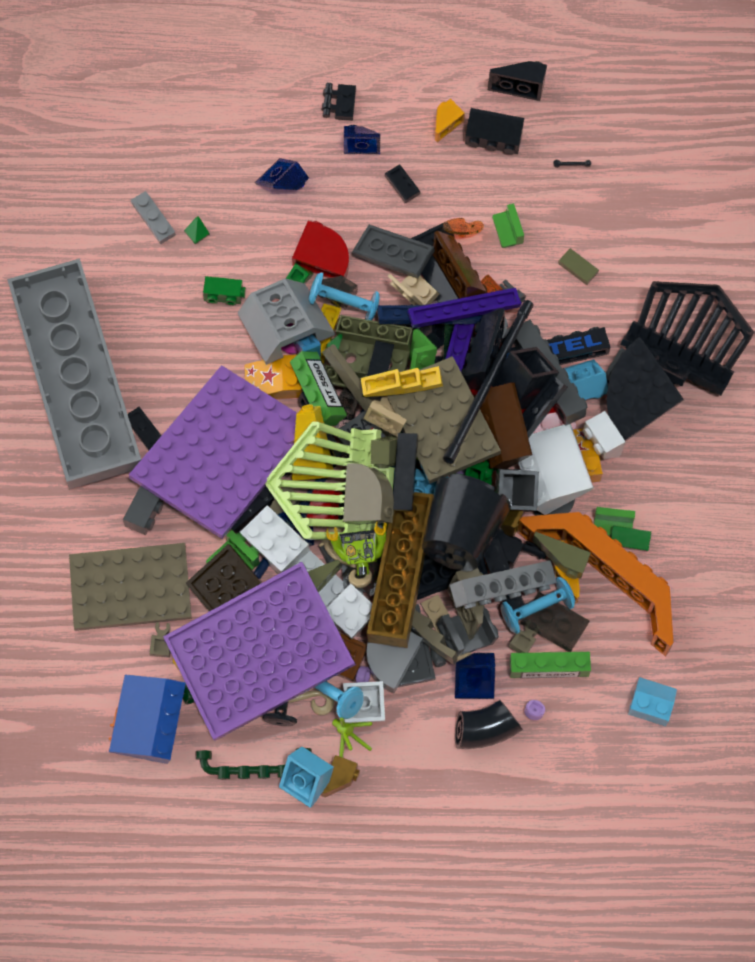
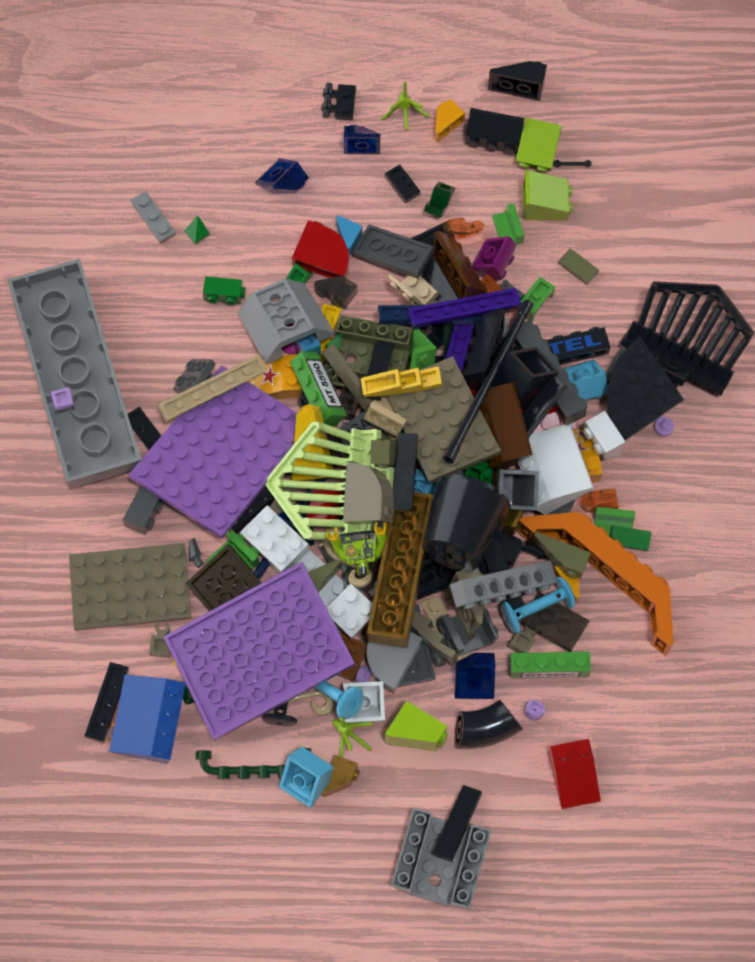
medium azure hose [309,272,380,320] -> none
medium azure slope [628,677,677,727] -> none
none -> lavender tile [51,387,75,411]
none -> black plate [84,662,130,743]
none -> tan tile [157,354,267,422]
none -> dark grey plate [173,359,216,394]
none -> dark grey bar [189,538,204,568]
none -> dark azure slope [336,216,362,256]
none -> lime plant [381,82,430,130]
none -> lime slope [385,701,448,752]
none -> light grey slope [391,808,491,909]
none -> dark green slope [424,182,456,218]
none -> black tile [433,785,482,862]
none -> magenta brick [472,236,516,281]
none -> lime slope [516,118,562,172]
none -> bright green panel [517,277,555,322]
none -> lime slope [523,170,572,220]
none -> red slope [548,739,601,810]
none -> clear orange leg [581,488,619,513]
none -> lavender tile [654,417,674,437]

